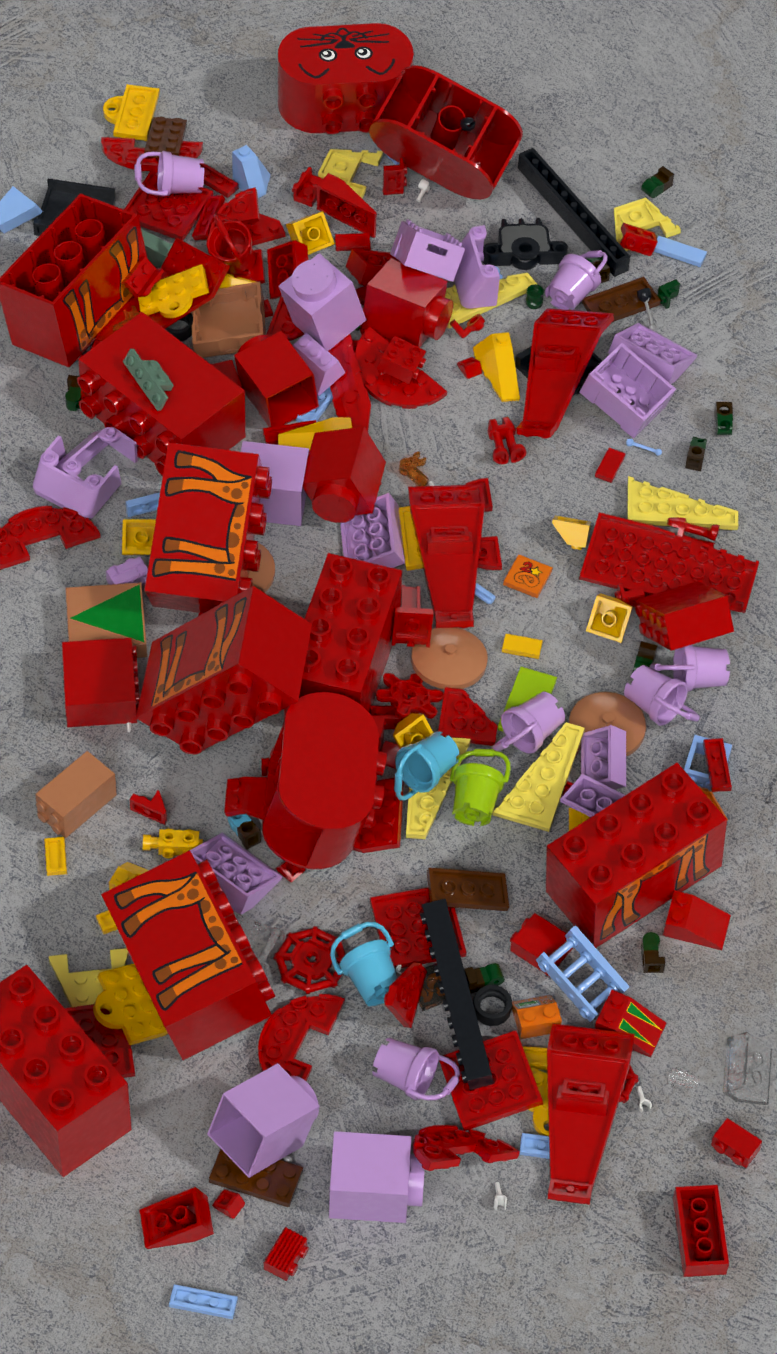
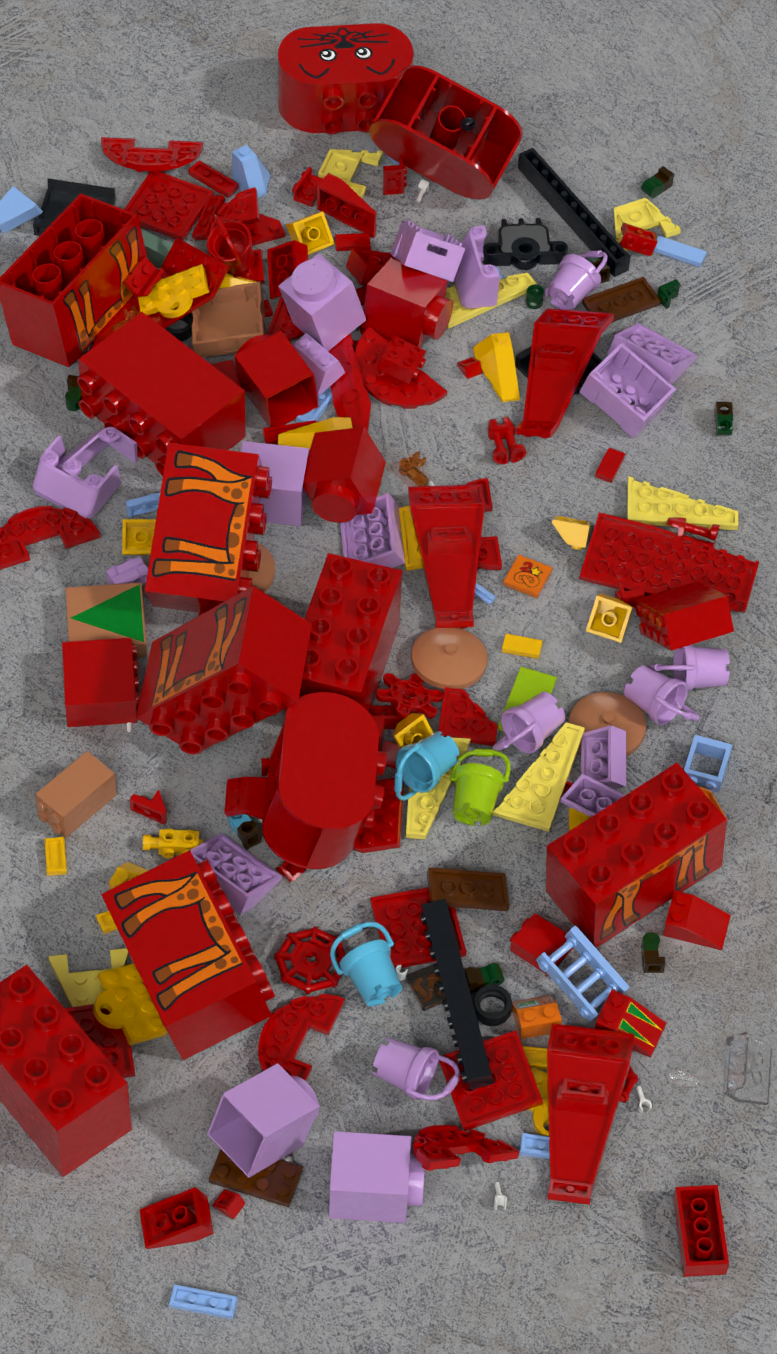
yellow plate [103,84,160,141] -> none
sand green bracket [123,349,174,411] -> none
lavender piece [134,151,204,197] -> none
reddish brown plate [144,116,187,158] -> none
red brick [263,1227,309,1281] -> none
red plate [384,962,427,1028] -> none
red bracket [392,585,433,648] -> none
red plate [450,314,485,338] -> none
light blue hinge [626,439,662,456] -> none
dark brown leg [632,641,658,673] -> none
hinge [636,288,656,331] -> none
dark brown leg [685,436,707,472] -> none
red tile [703,738,732,792] -> none
red brick [711,1118,762,1168] -> none

